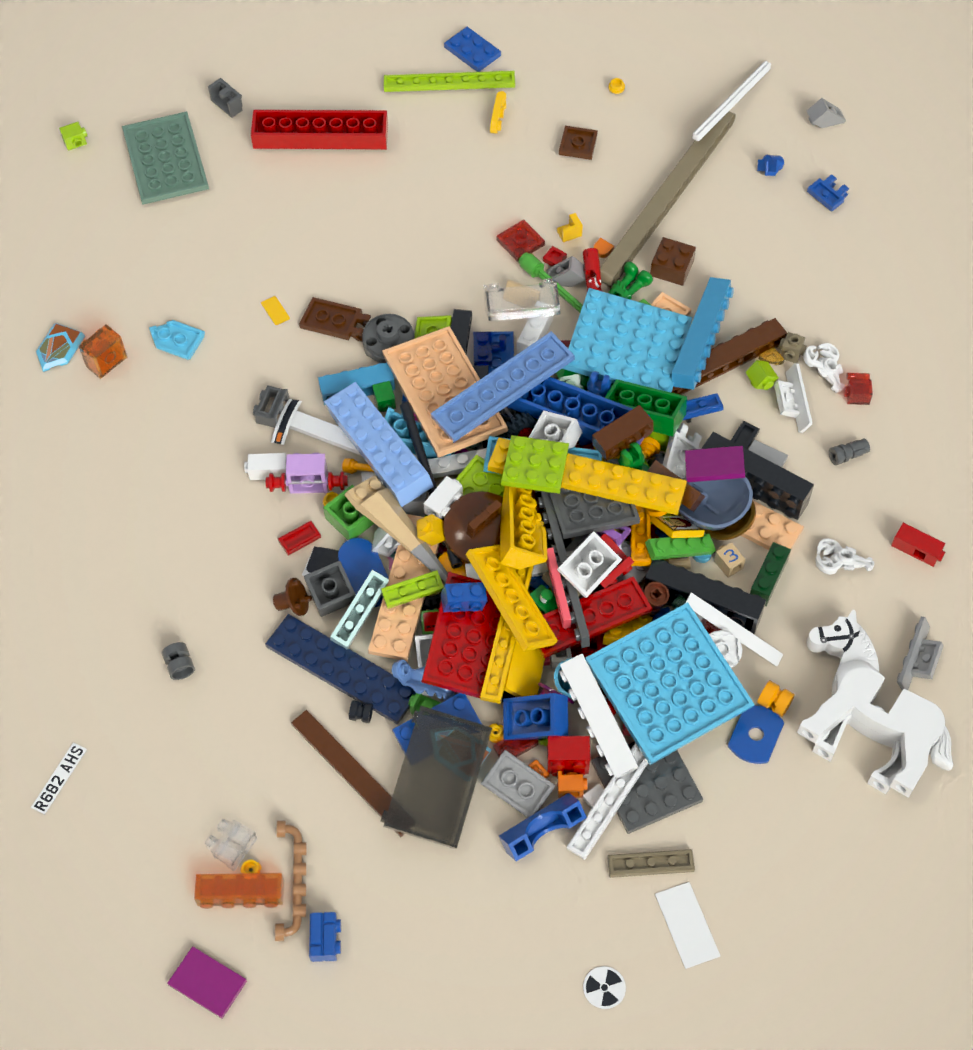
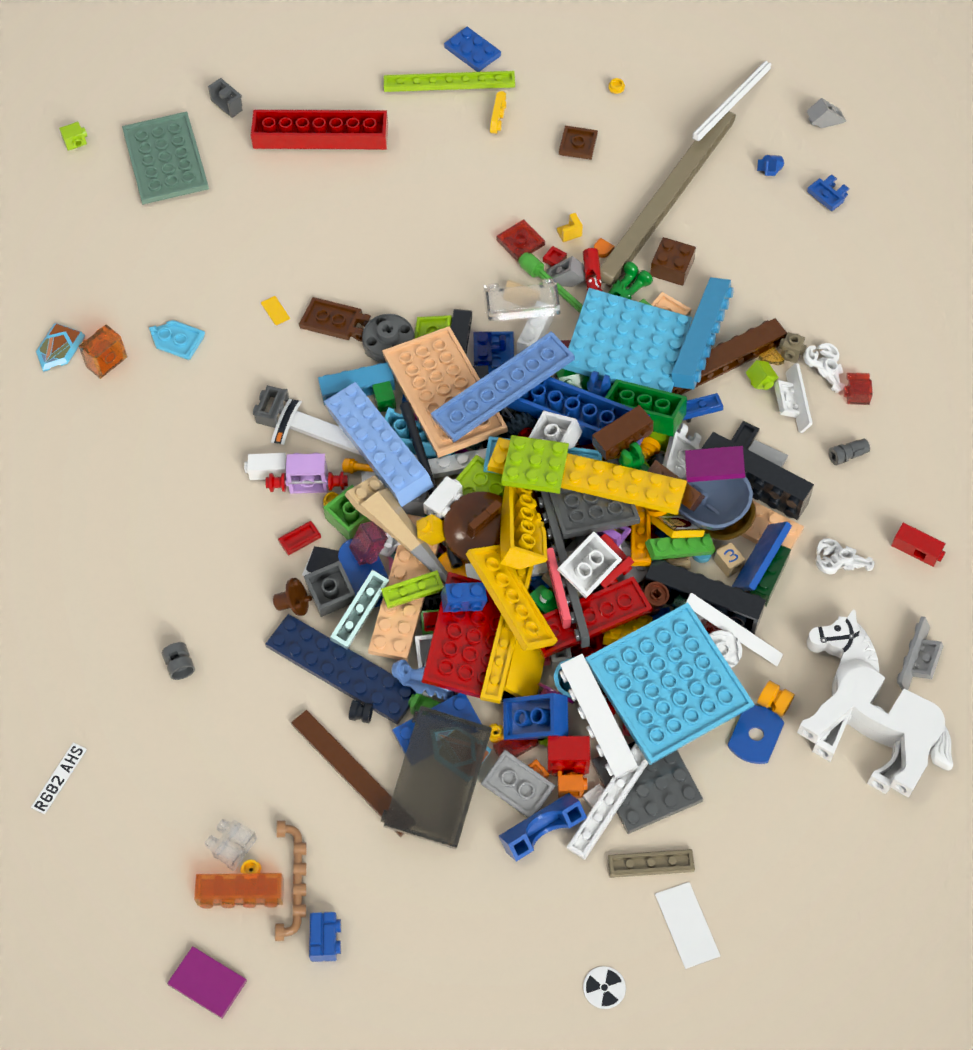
none -> clear pink brick [349,521,388,565]
none -> blue tile [732,521,792,591]

